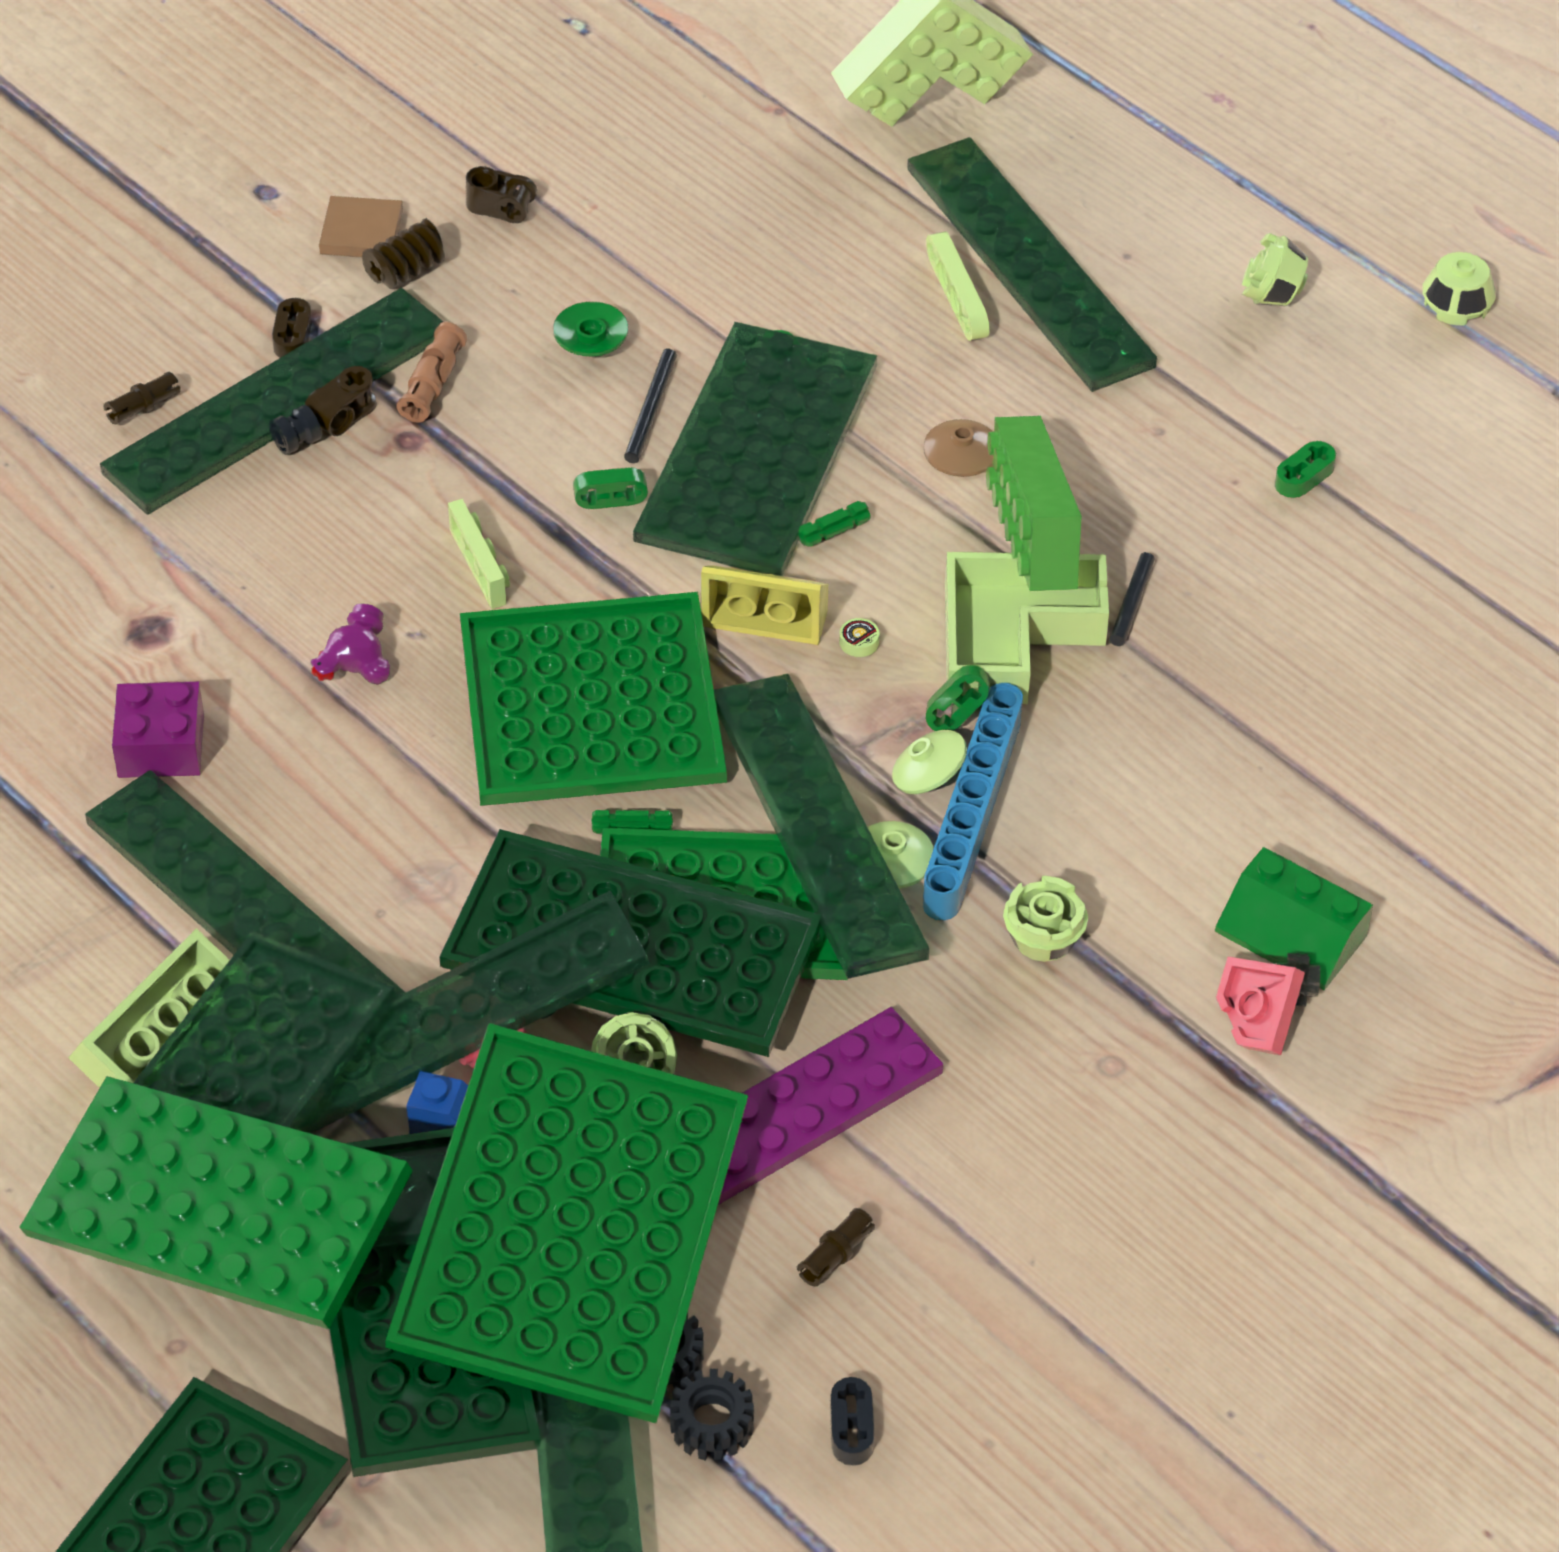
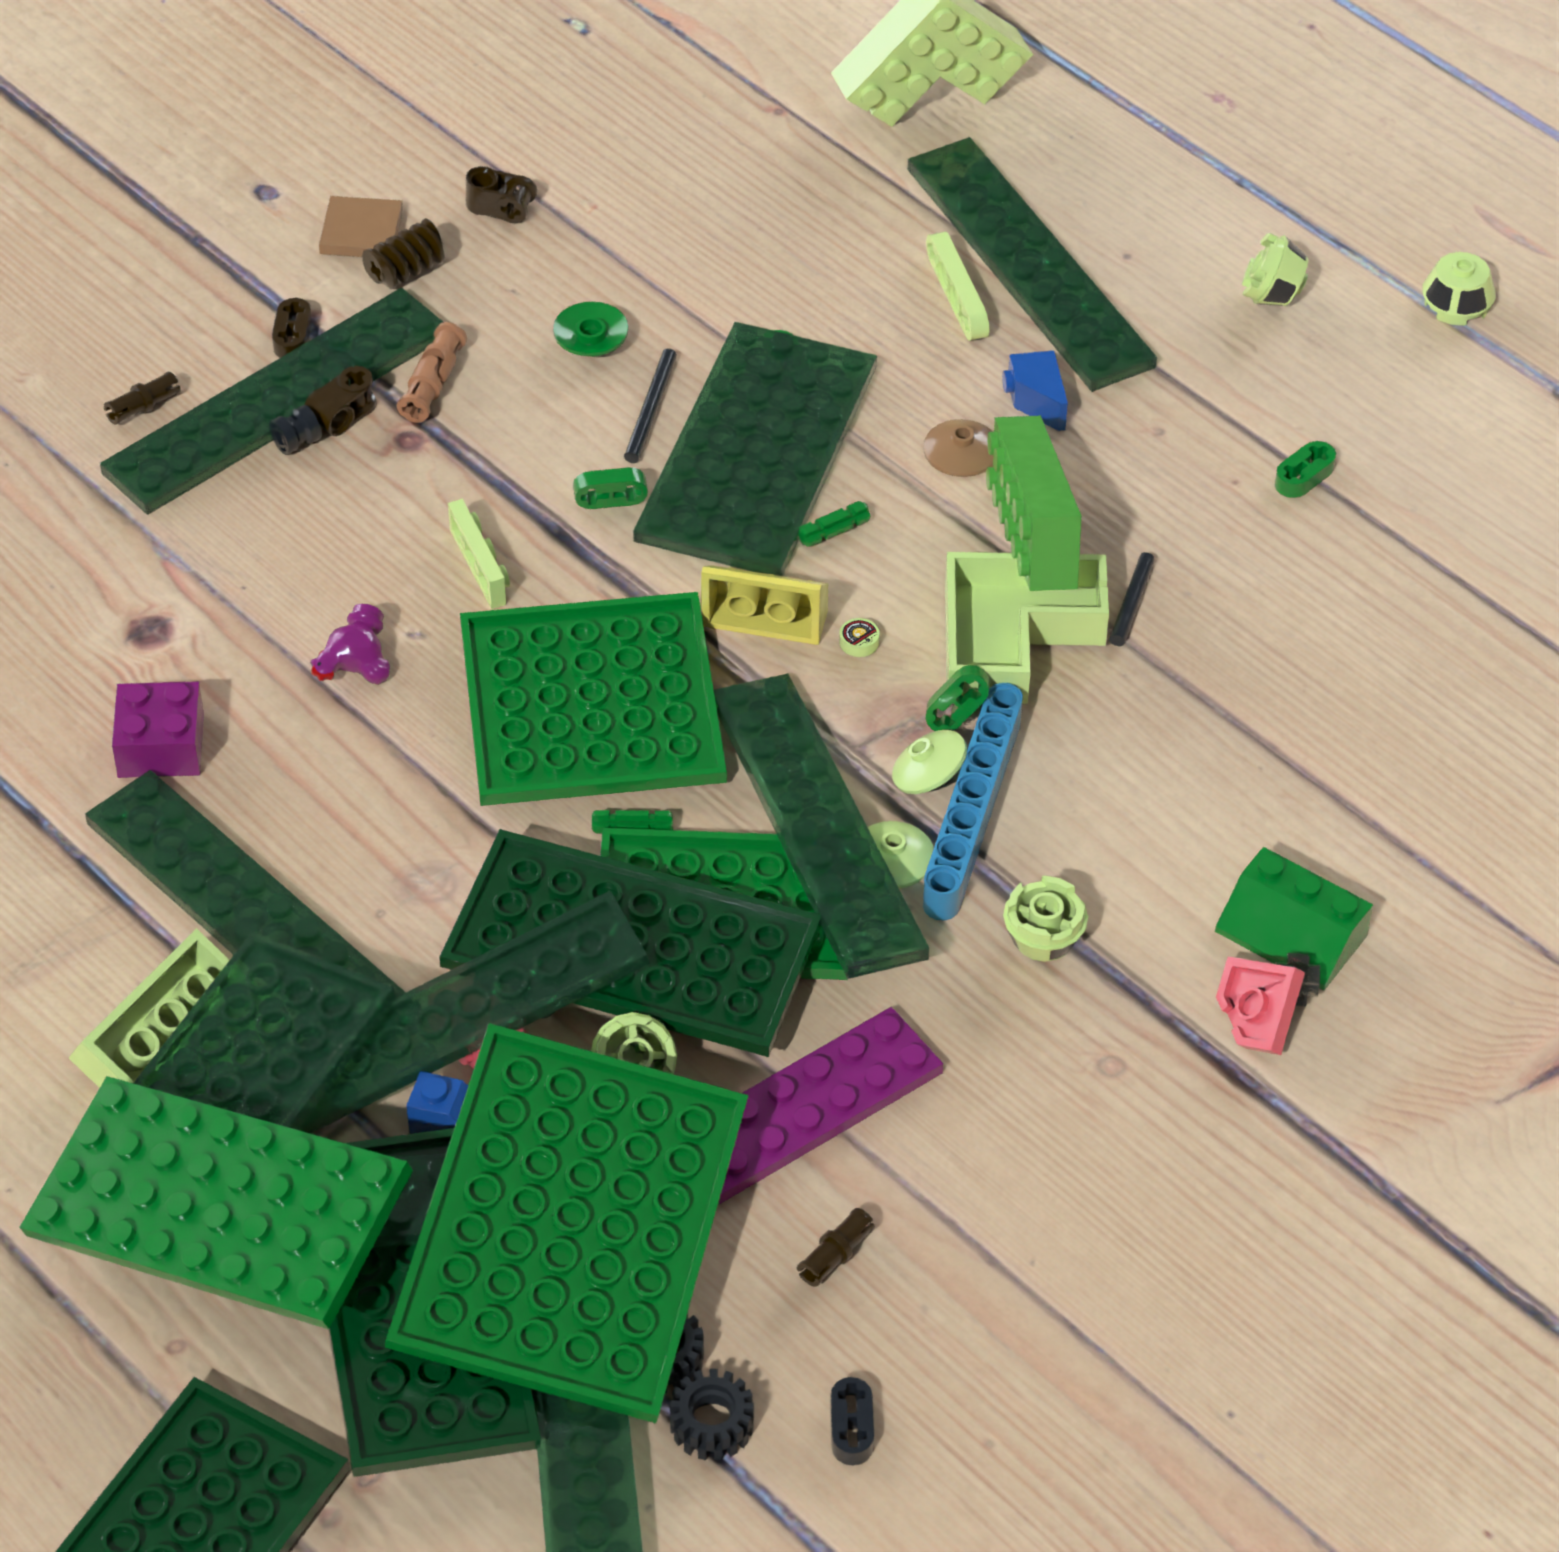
none -> blue slope [1002,350,1068,431]

